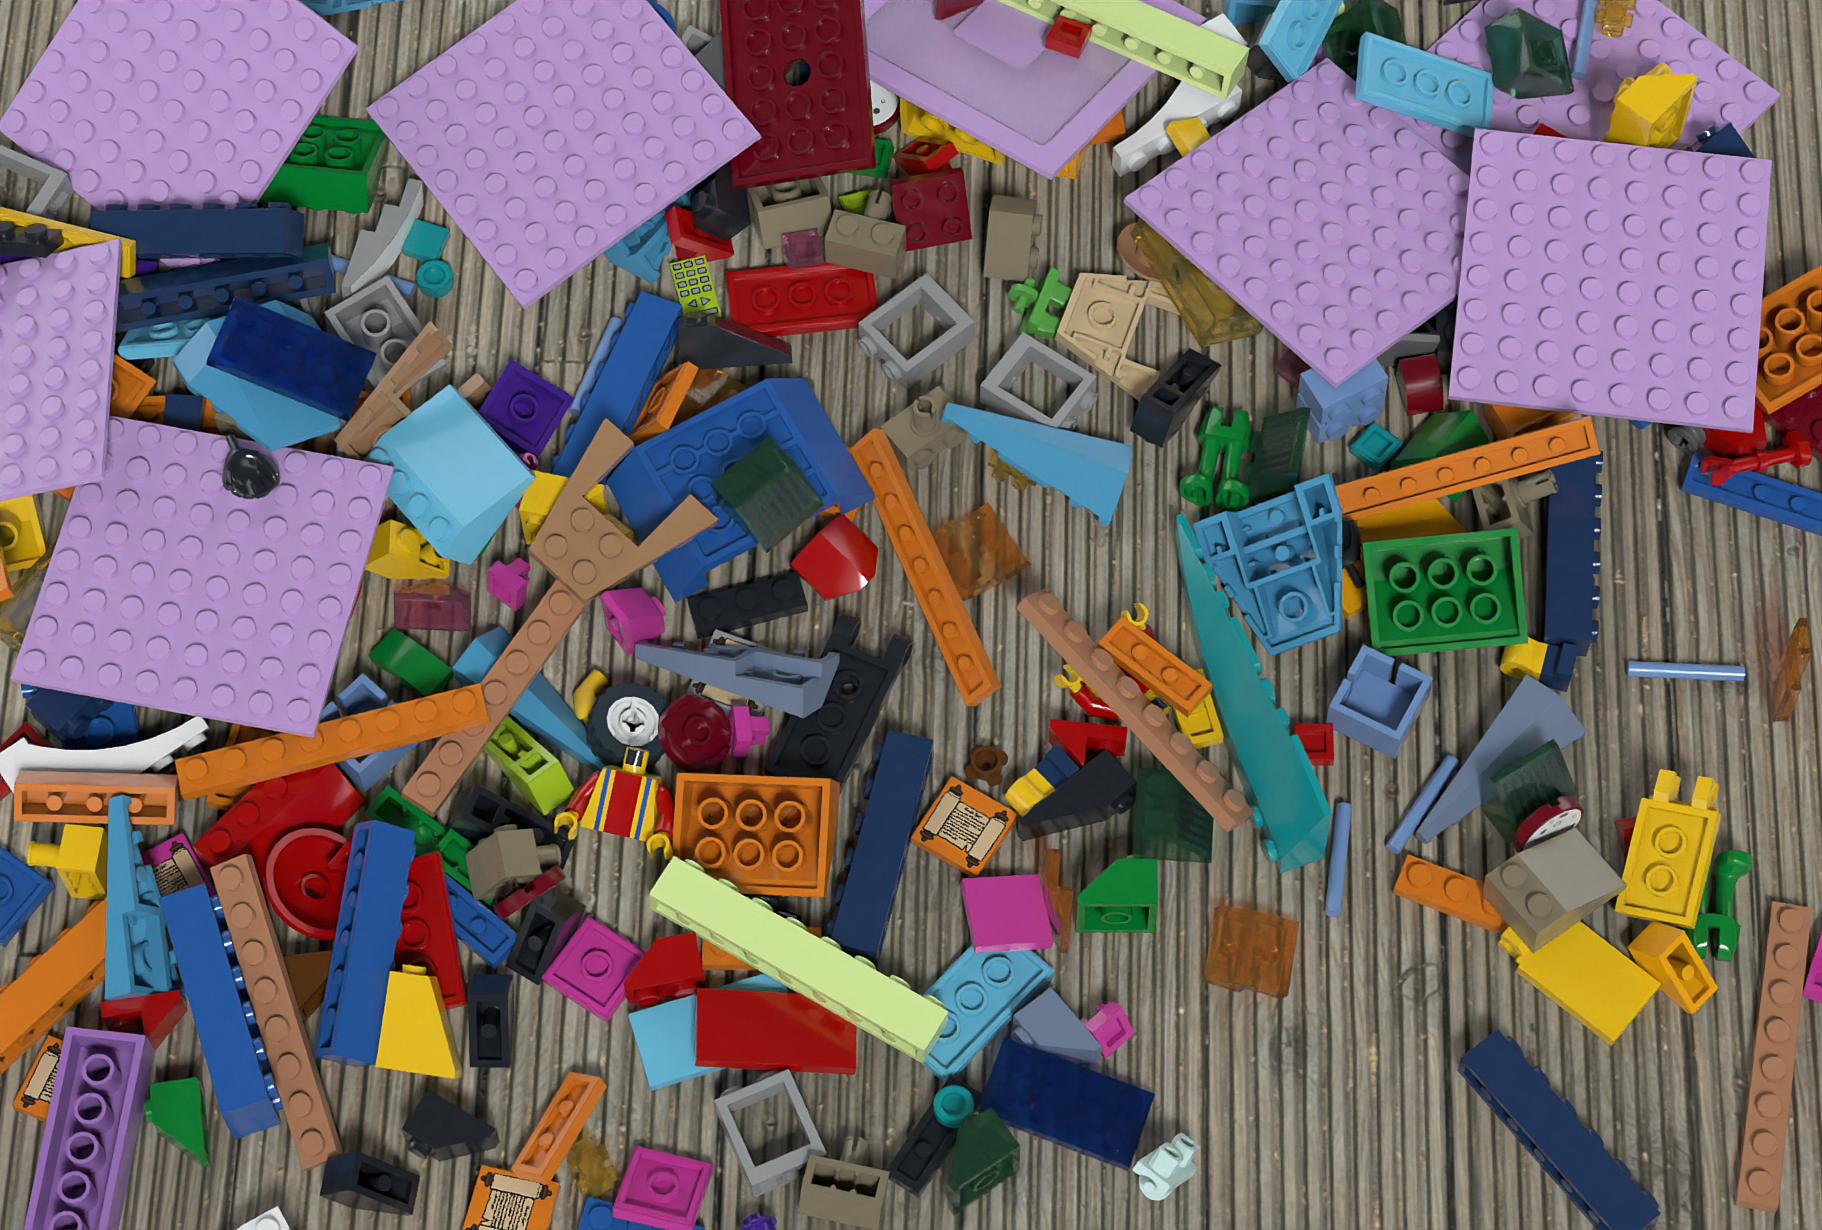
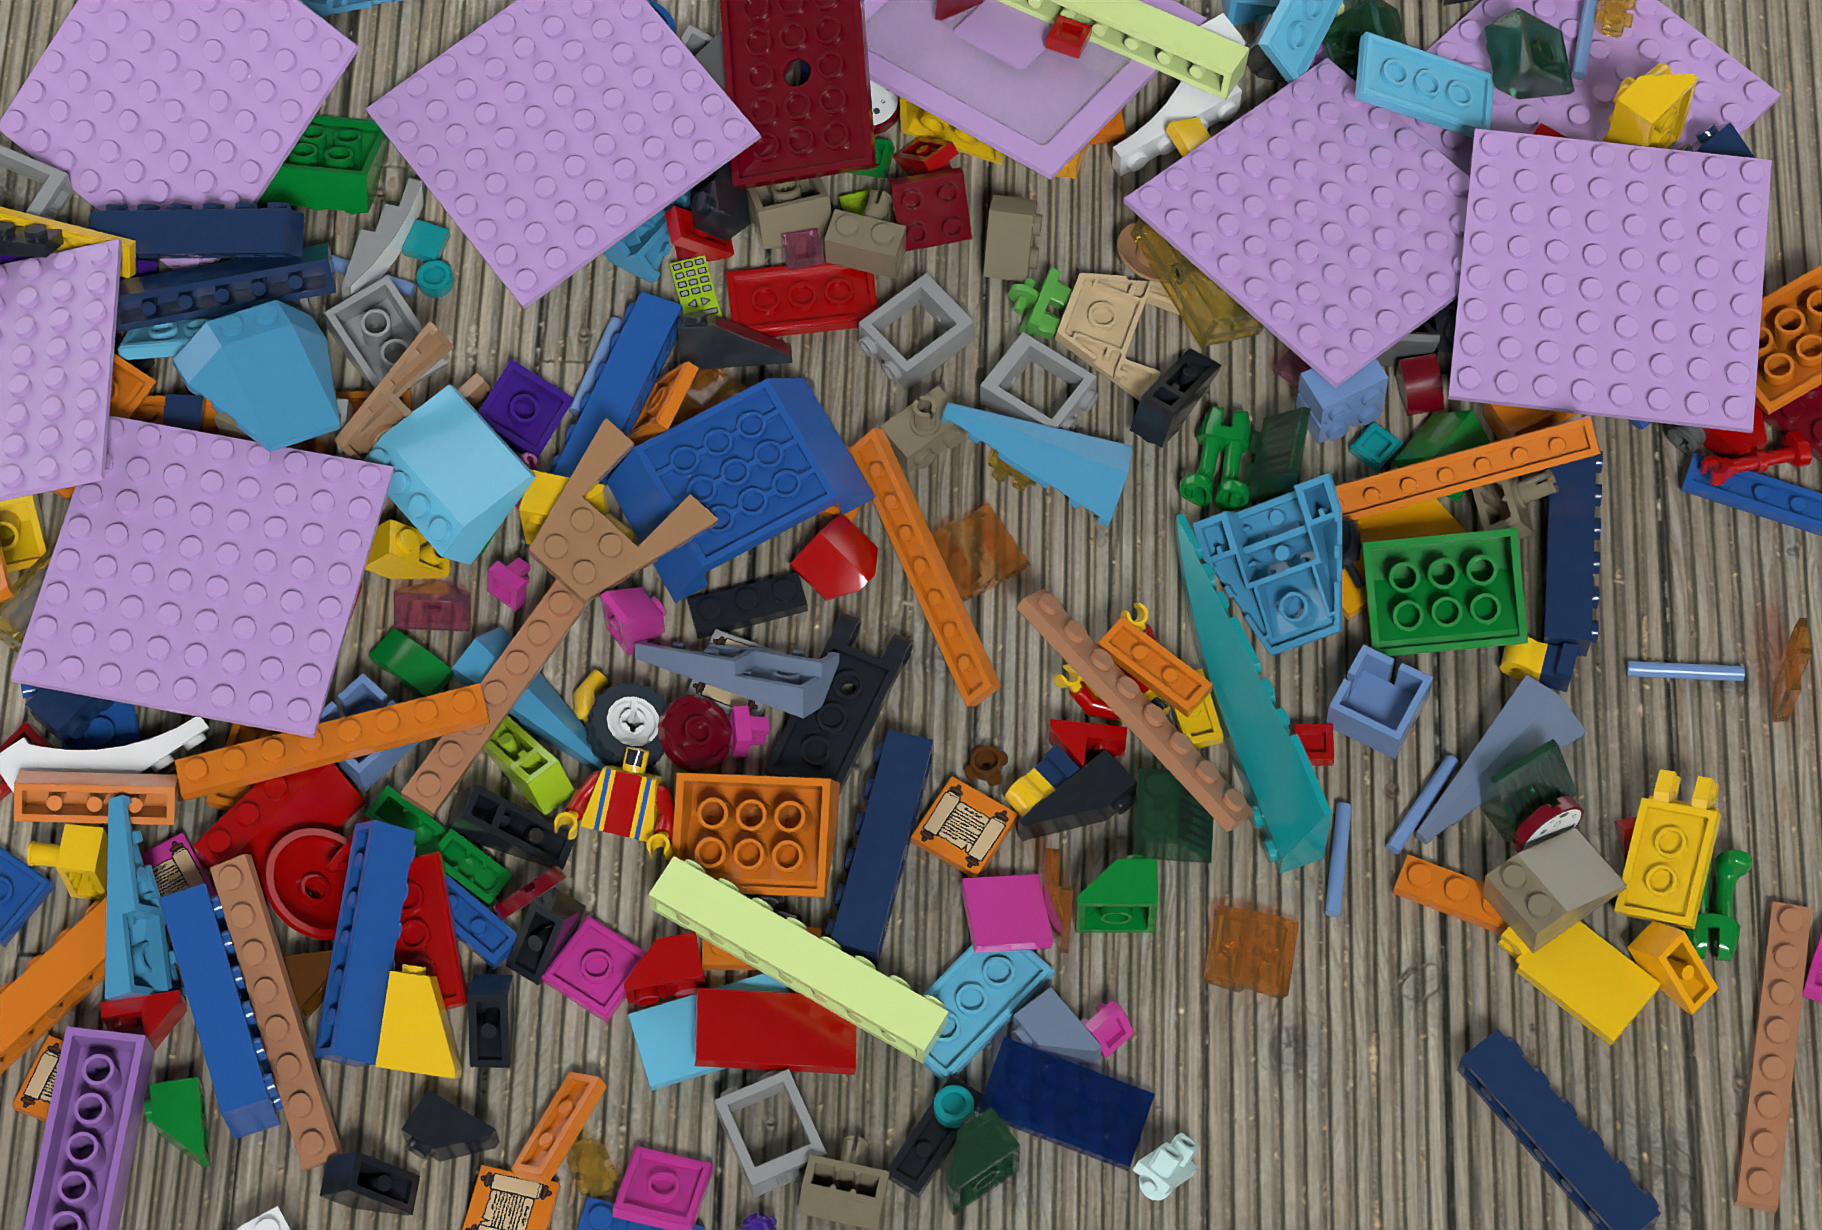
clear blue plate [206,296,377,422] -> none
black piece [222,434,280,500] -> none
dark tan brick [465,825,561,900] -> none
clear green slope [711,436,824,554] -> none

